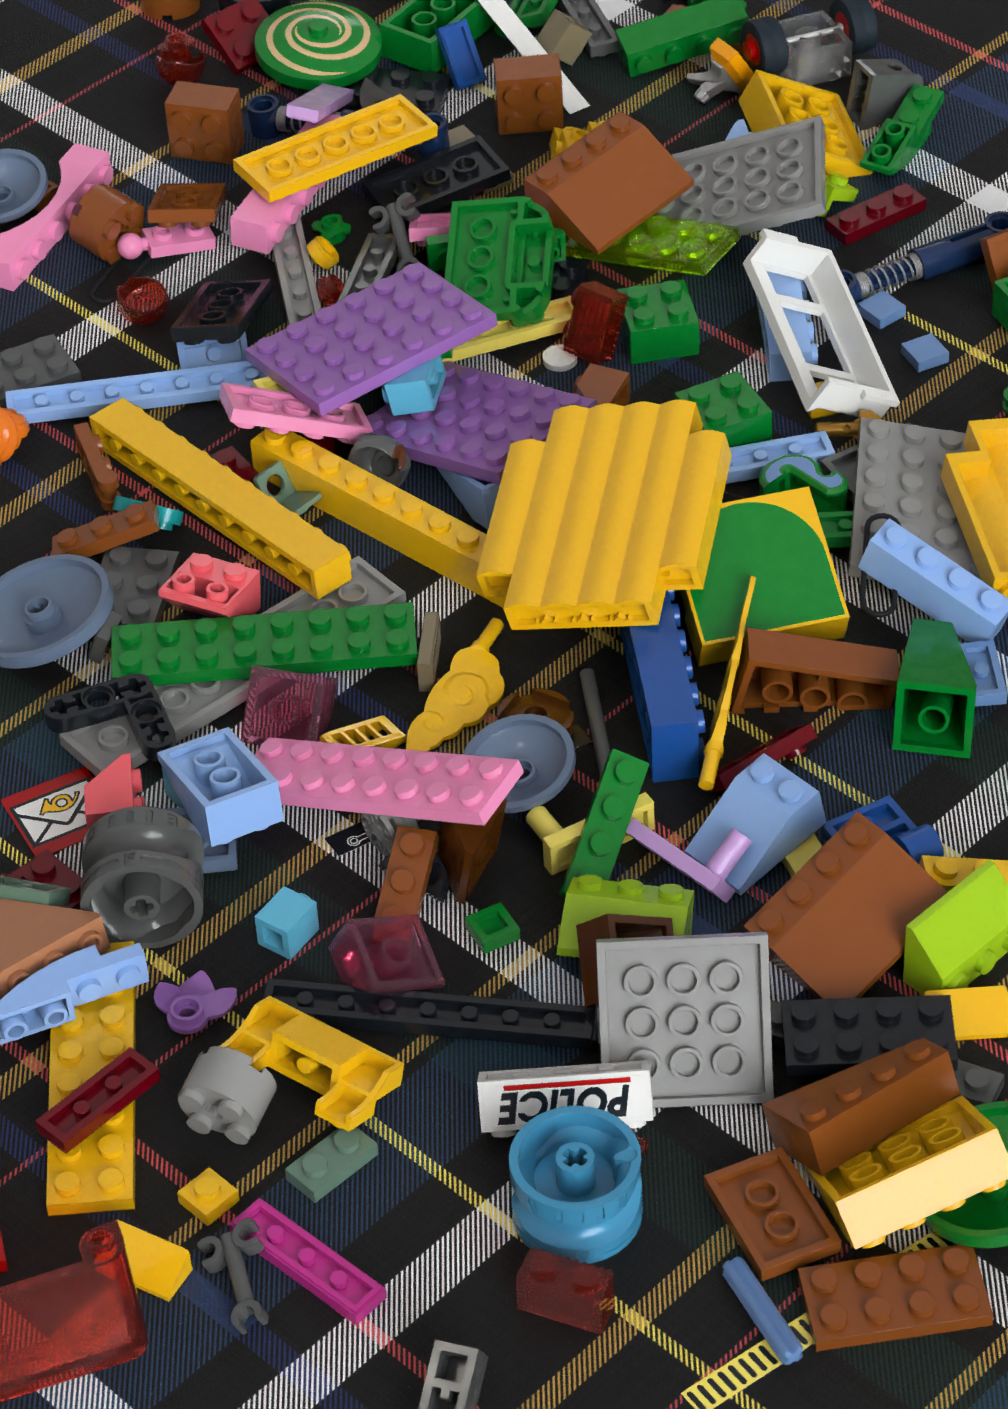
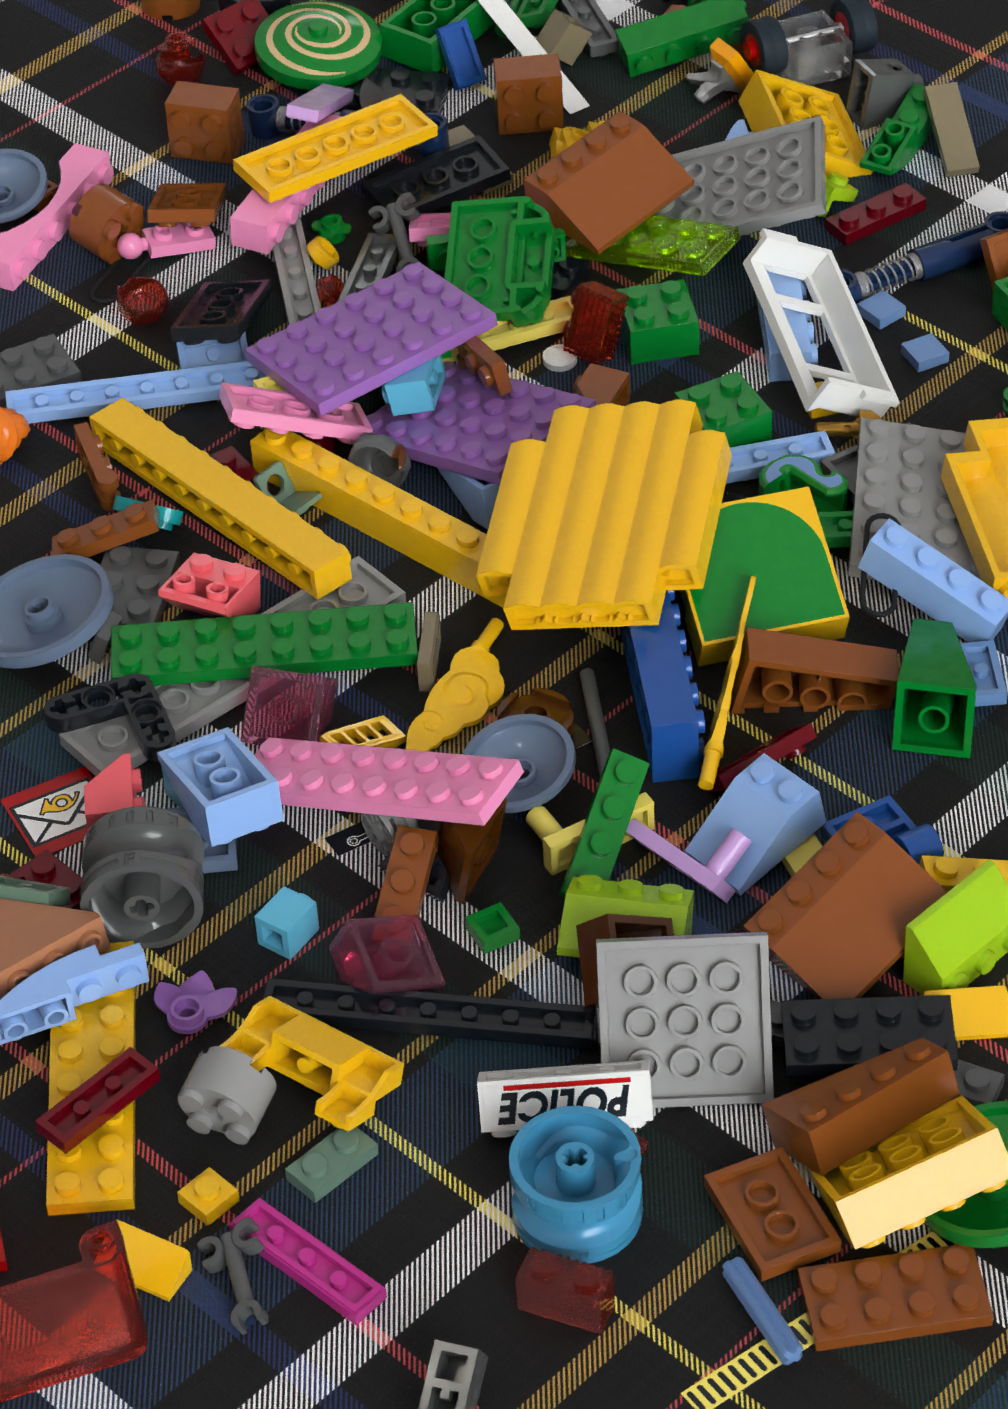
none -> dark orange plate [455,335,513,396]
none -> dark tan tile [923,82,980,178]

